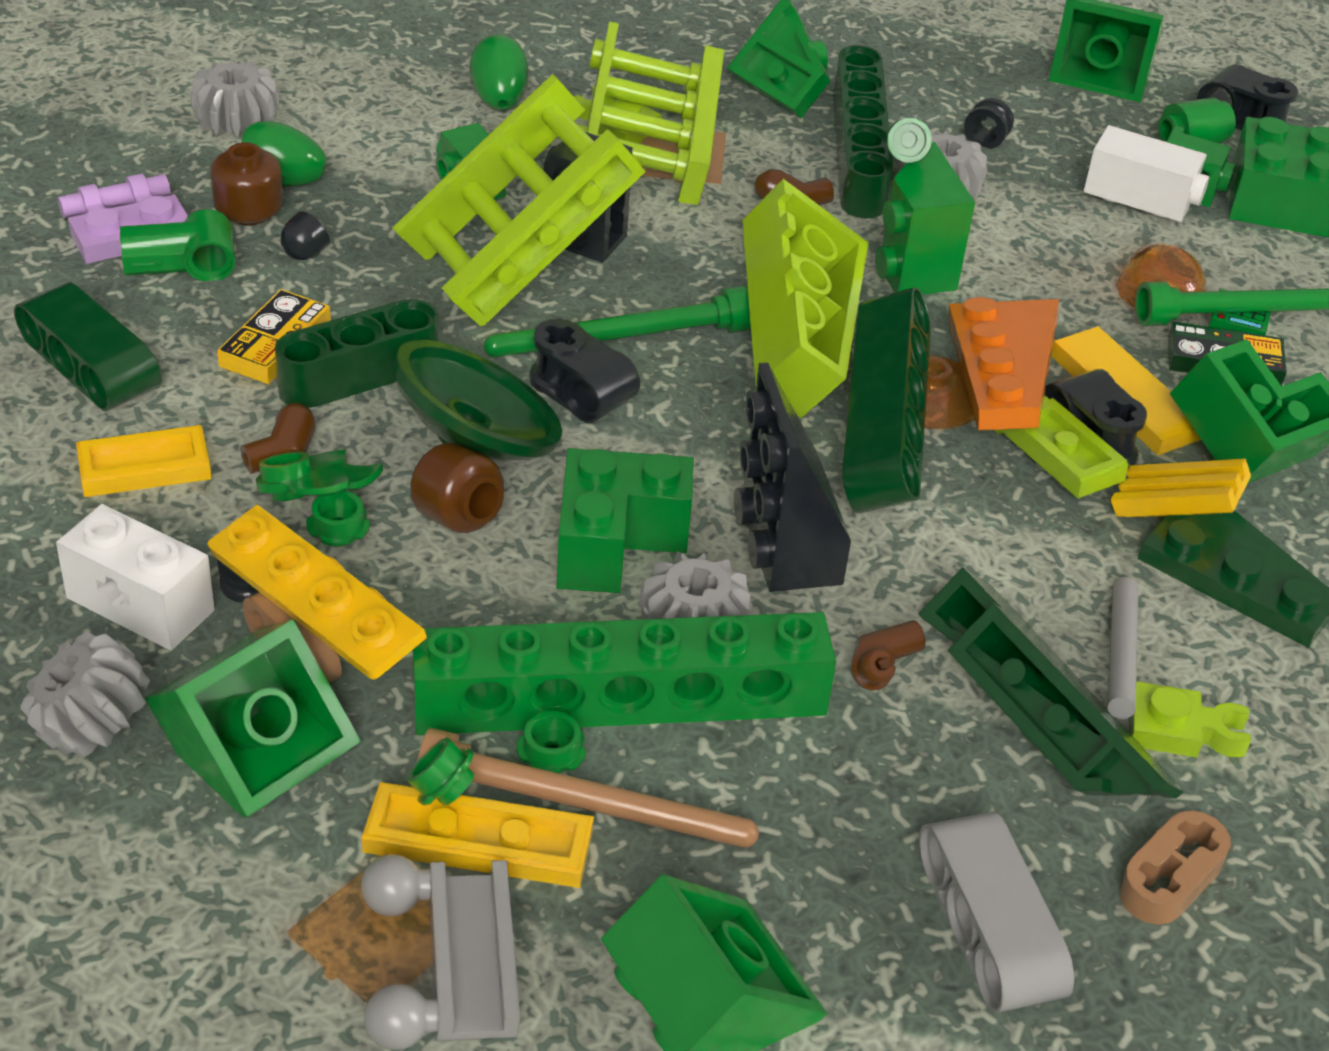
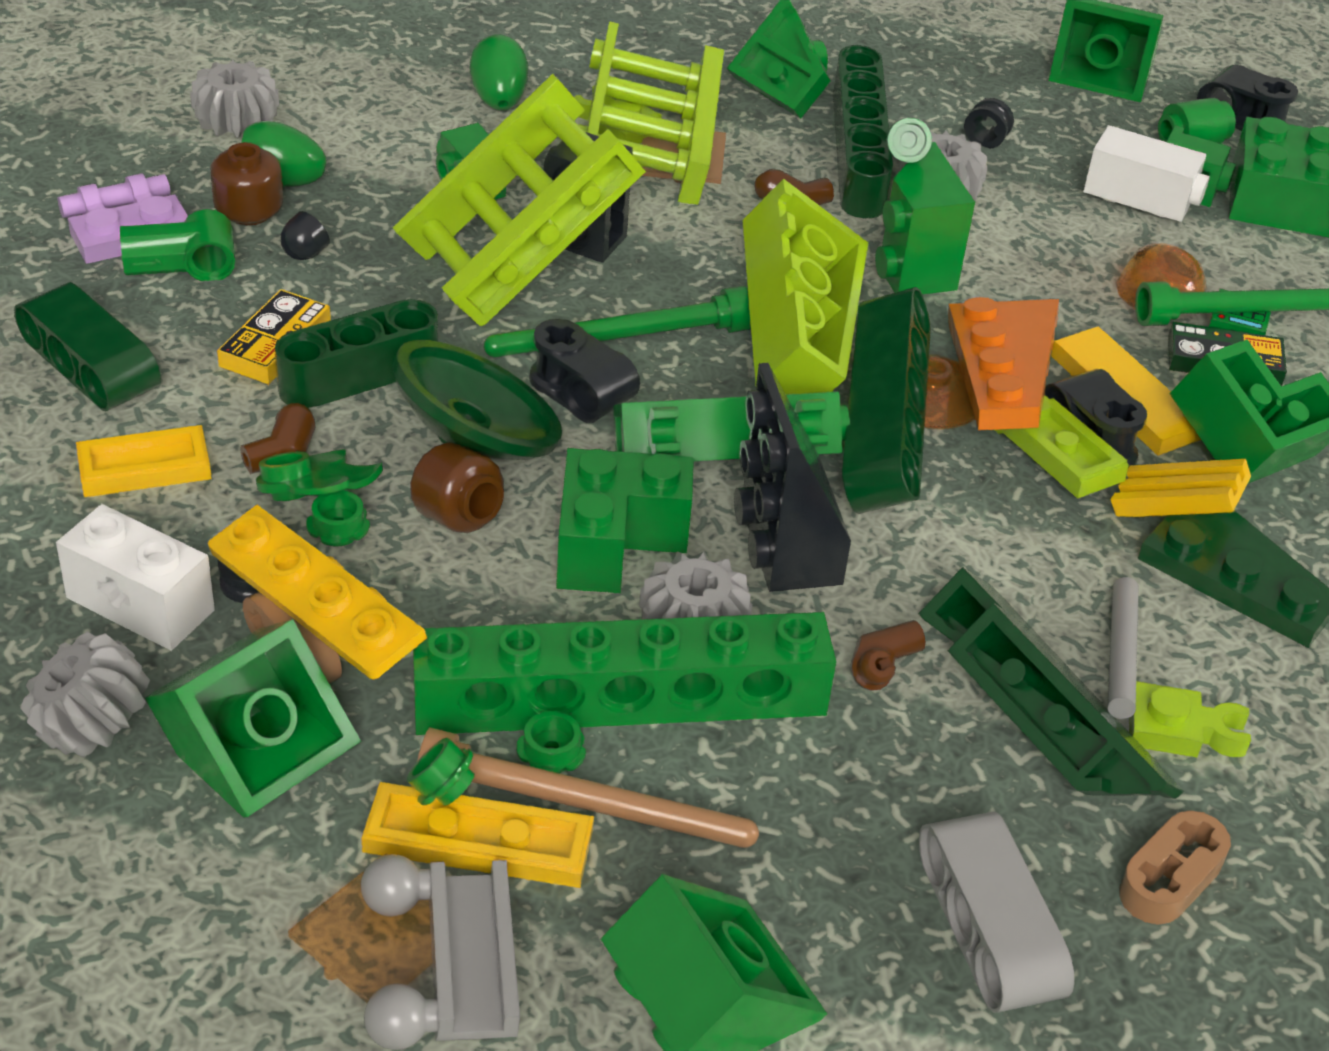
none -> green brick [613,392,850,462]

